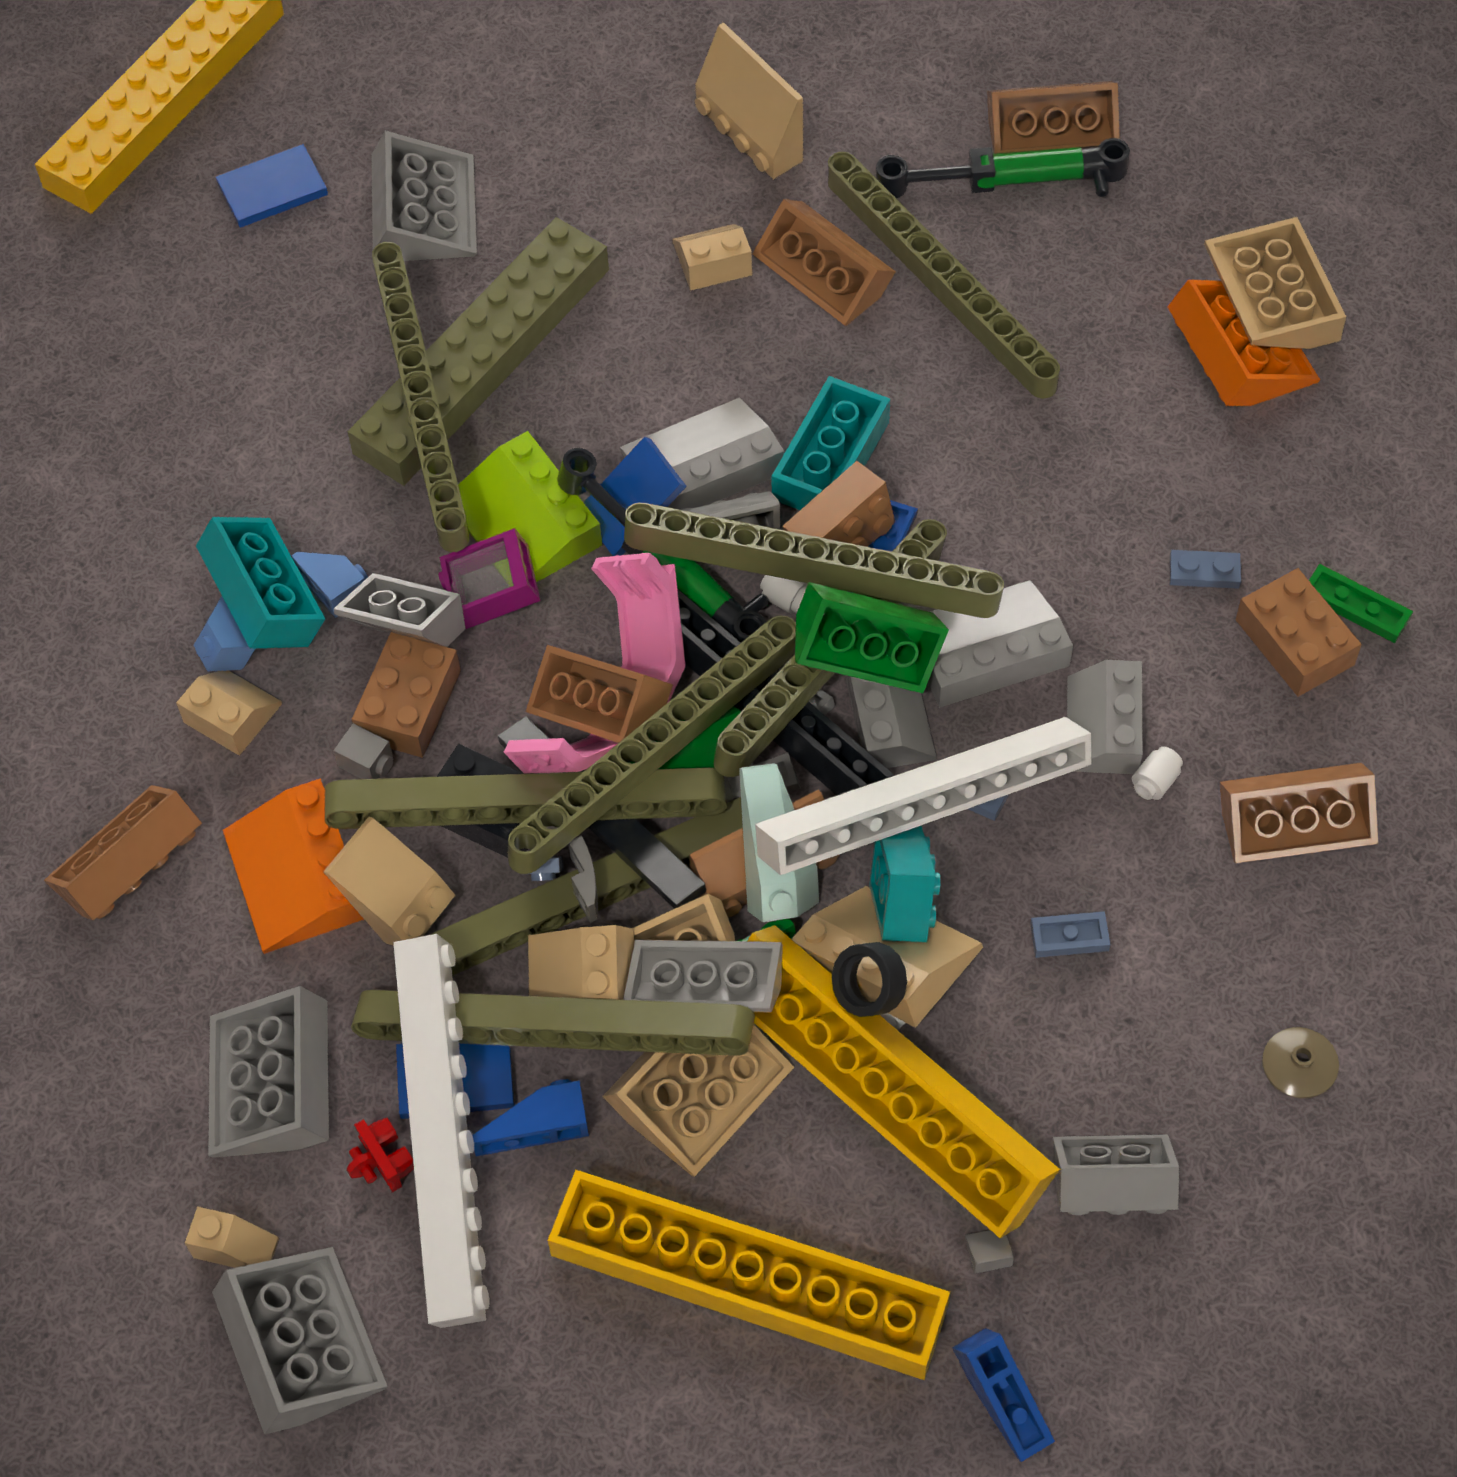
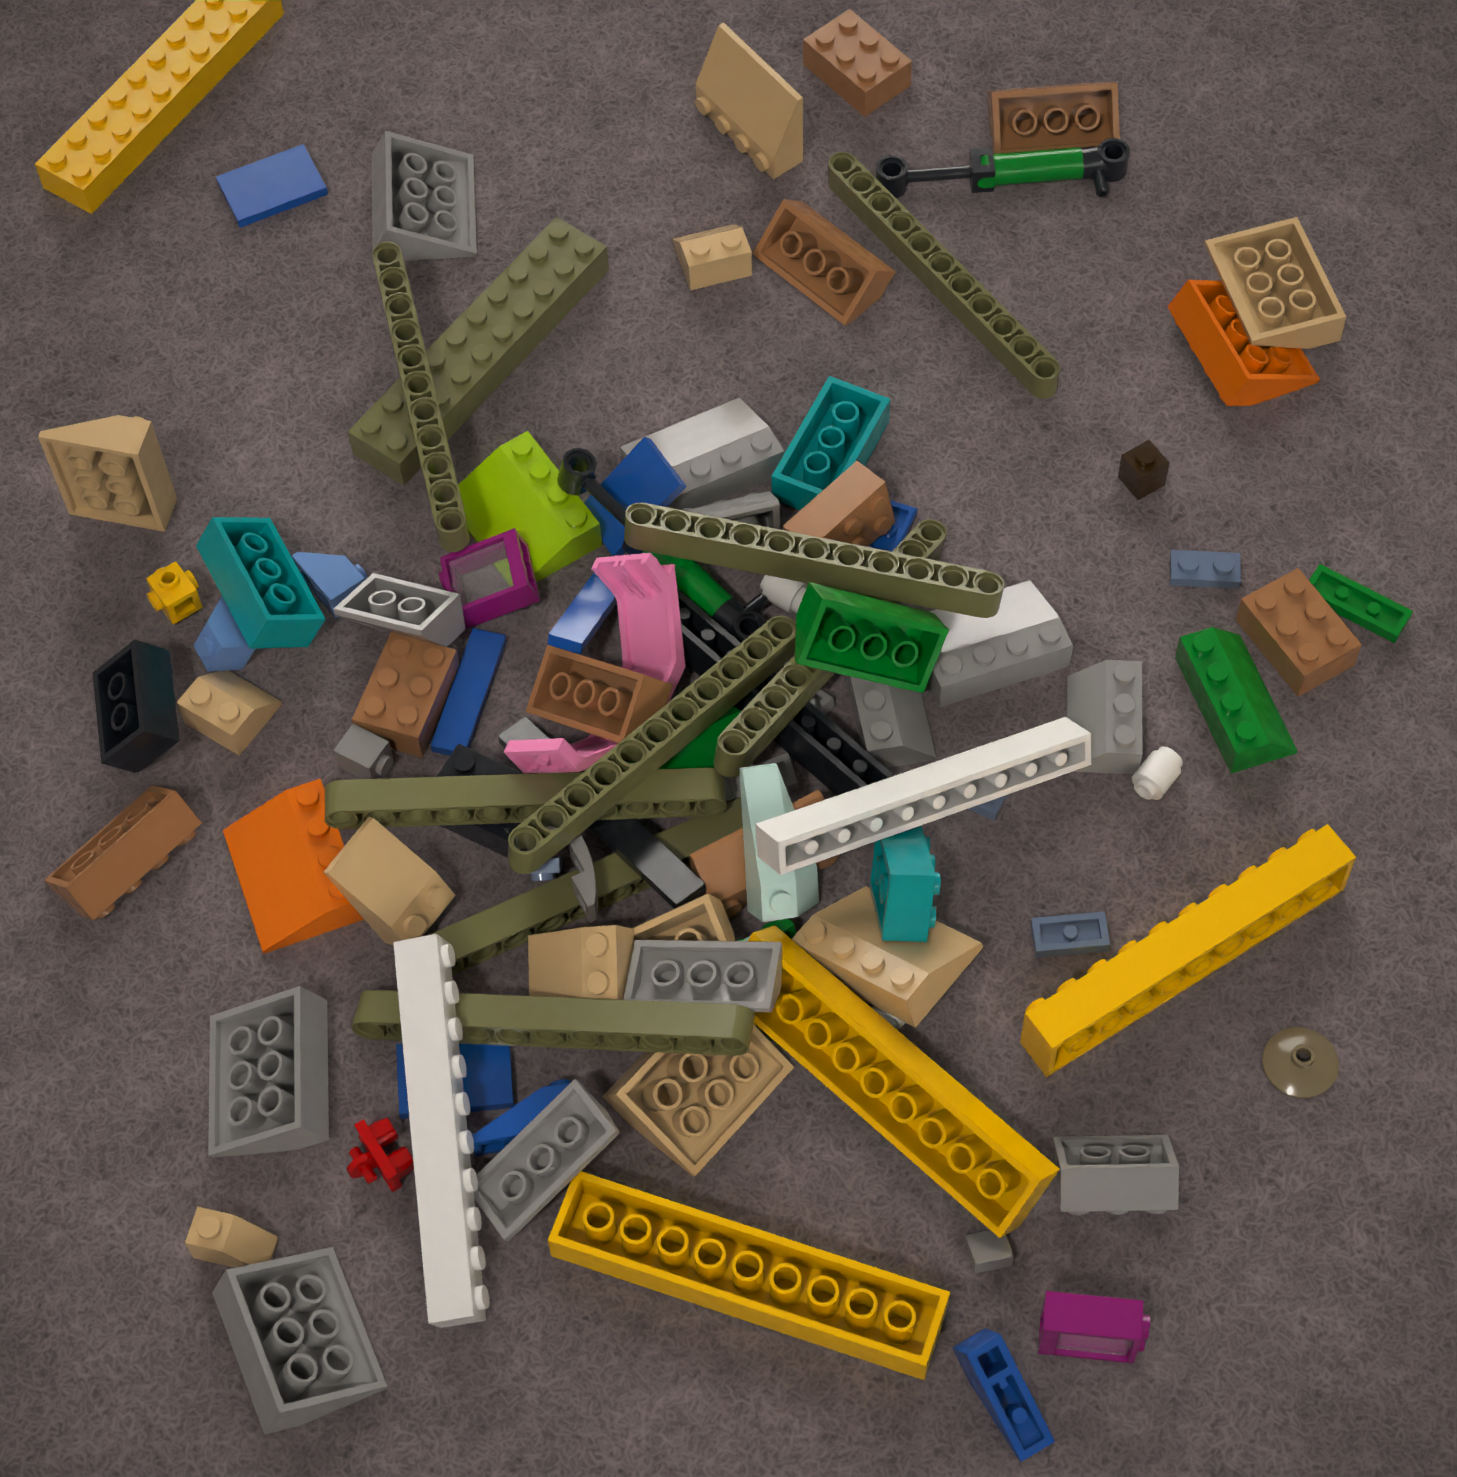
black tyre [831,942,907,1017] -> none
medium nougat slope [1220,763,1378,863] -> none
none -> tan slope [38,415,177,532]
none -> black brick [92,639,180,773]
none -> yellow brick [146,561,203,625]
none -> blue tile [431,628,507,756]
none -> light grey slope [474,1079,620,1242]
none -> tile [547,573,617,654]
none -> medium nougat brick [803,9,912,117]
none -> yellow brick [1020,824,1356,1077]
none -> magenta window [1038,1291,1150,1364]
none -> dark brown brick [1118,440,1169,500]
none -> green slope [1175,627,1298,774]

